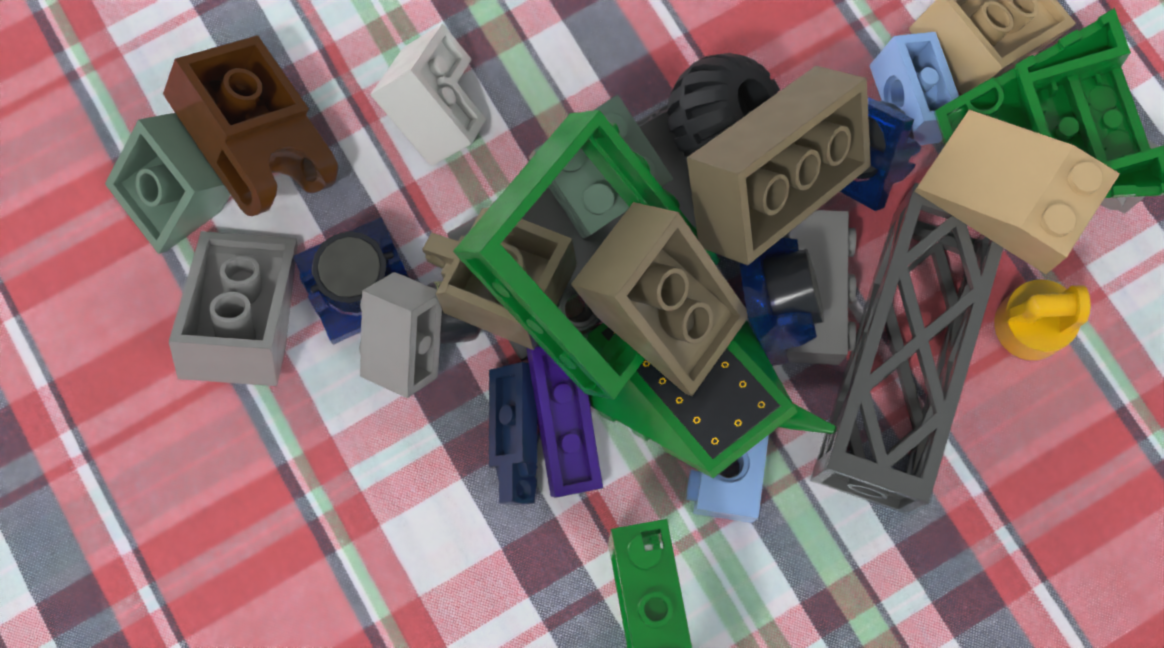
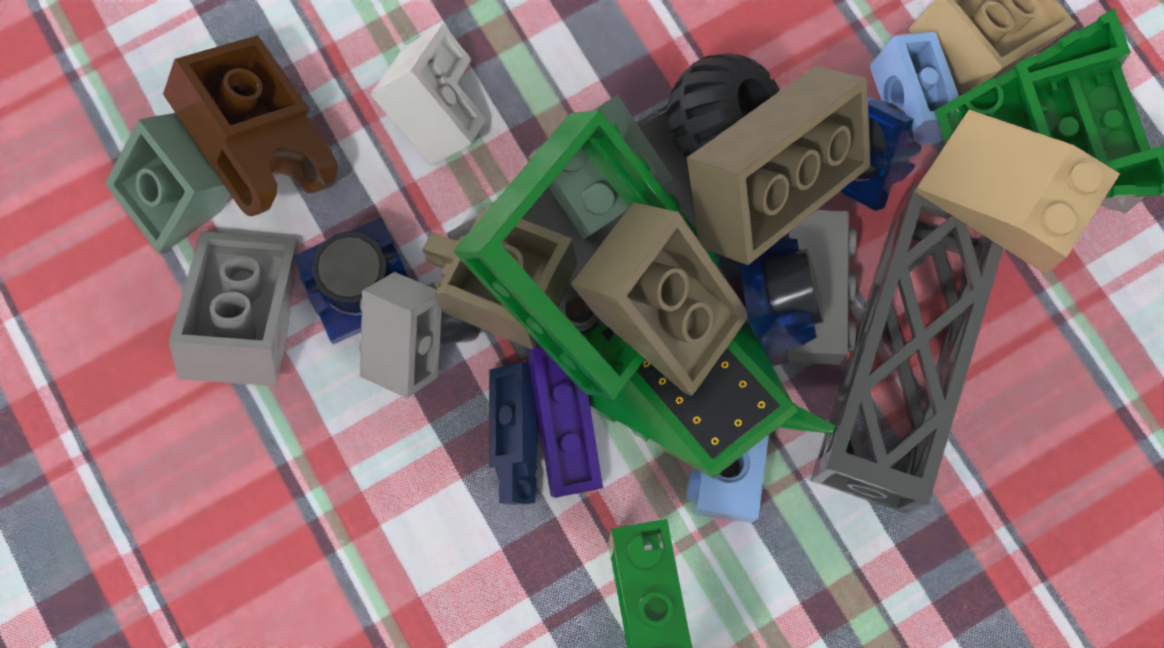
yellow piece [994,279,1091,361] -> none

